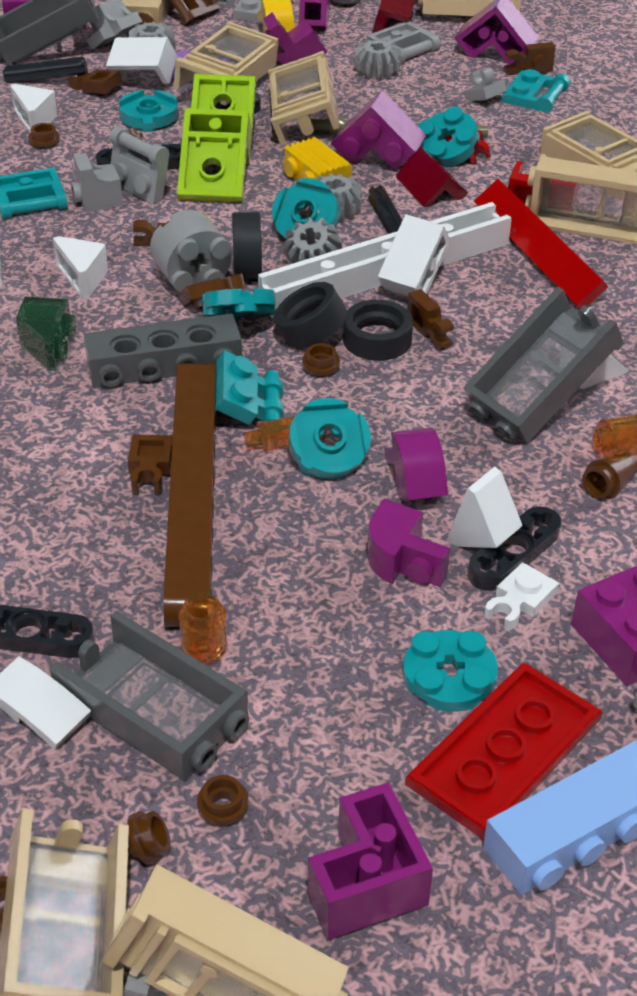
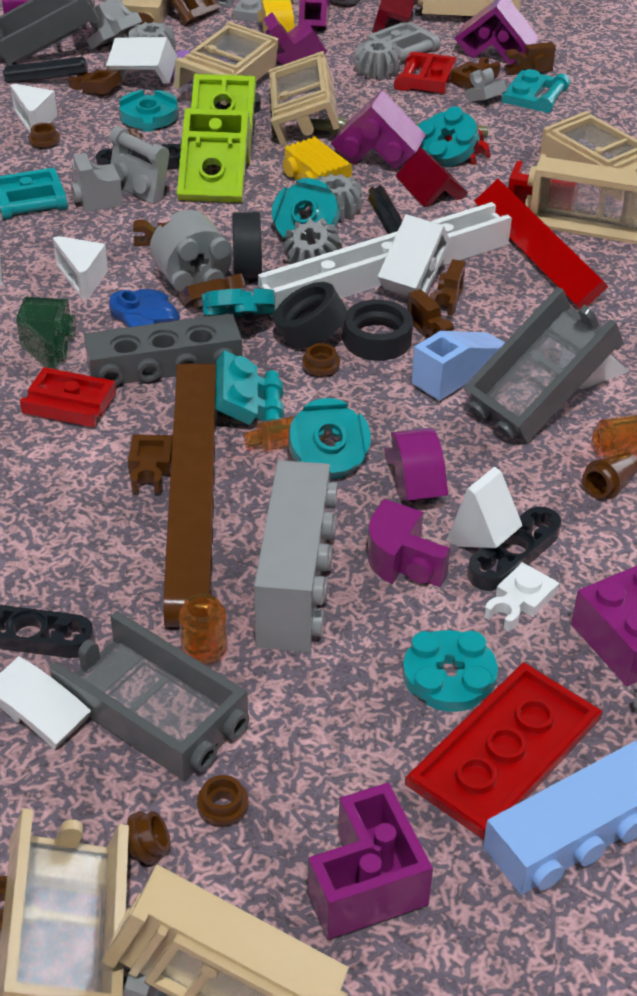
none -> red plate [20,367,116,428]
none -> blue plate [109,289,180,327]
none -> light grey brick [254,460,338,652]
none -> red plate [394,52,457,93]
none -> light blue slope [412,331,505,401]
none -> reddish brown plate [430,259,466,316]
none -> reddish brown plate [450,57,501,89]

